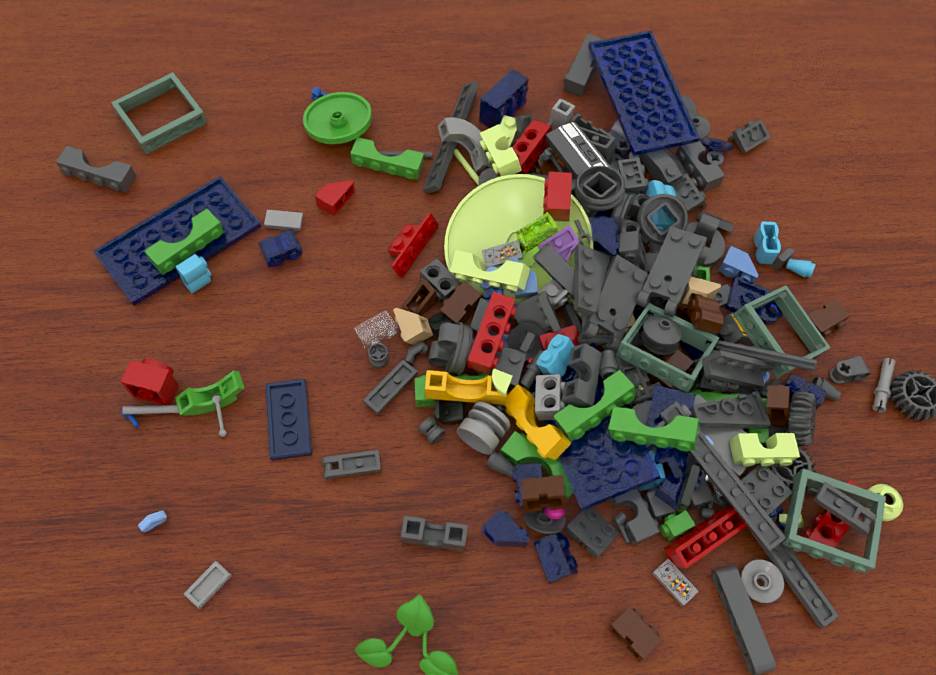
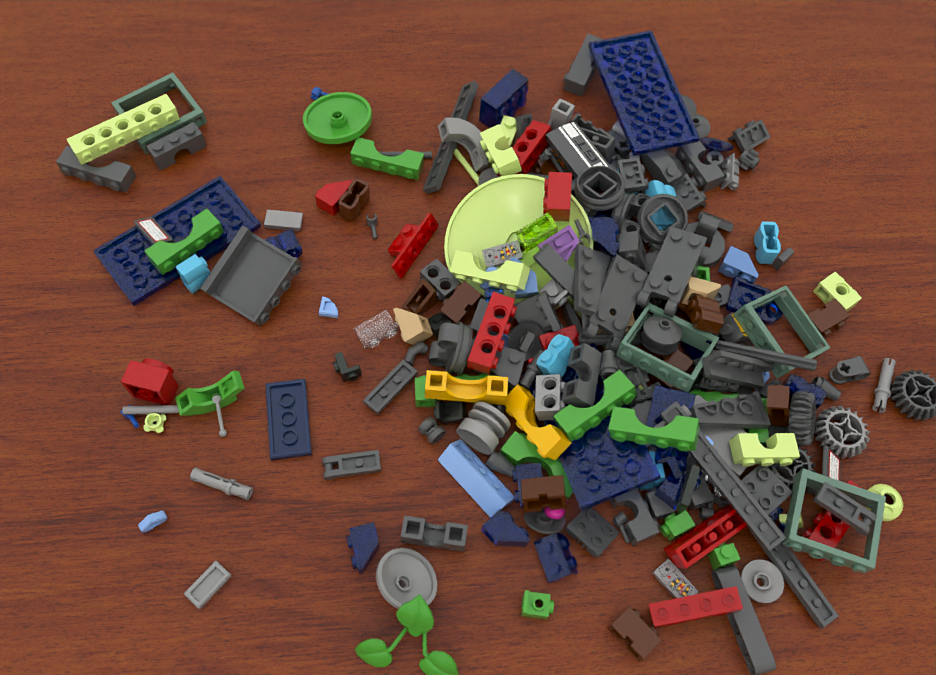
dark grey wheel [368,343,388,369] -> none
yellowish green tile [492,369,513,396] -> none
medium azure cone [786,258,816,278] -> none
none -> yellowish green brick [67,94,180,165]
none -> slope [134,216,174,245]
none -> yellowish green plate [143,413,167,433]
none -> dark grey arch [146,122,207,171]
none -> light grey pin [190,467,253,500]
none -> dark grey panel [200,225,302,327]
none -> light blue tile [319,297,338,318]
none -> pearl dark grey bracket [333,352,362,382]
none -> reddish brown brick [339,178,370,221]
none -> clear blue slope [346,522,380,574]
none -> dark grey hand [366,213,378,239]
none -> light grey dish [376,548,437,609]
none -> light blue panel [438,439,516,519]
none -> bright green brick [521,590,554,620]
none -> red brick [649,586,743,628]
none -> bright green brick [707,542,740,570]
none -> light grey hinge [721,153,740,190]
none -> dark grey gear [738,149,761,170]
none -> yellowish green brick [813,272,862,312]
none -> light grey gear [814,406,870,459]
none -> slope [822,446,841,481]

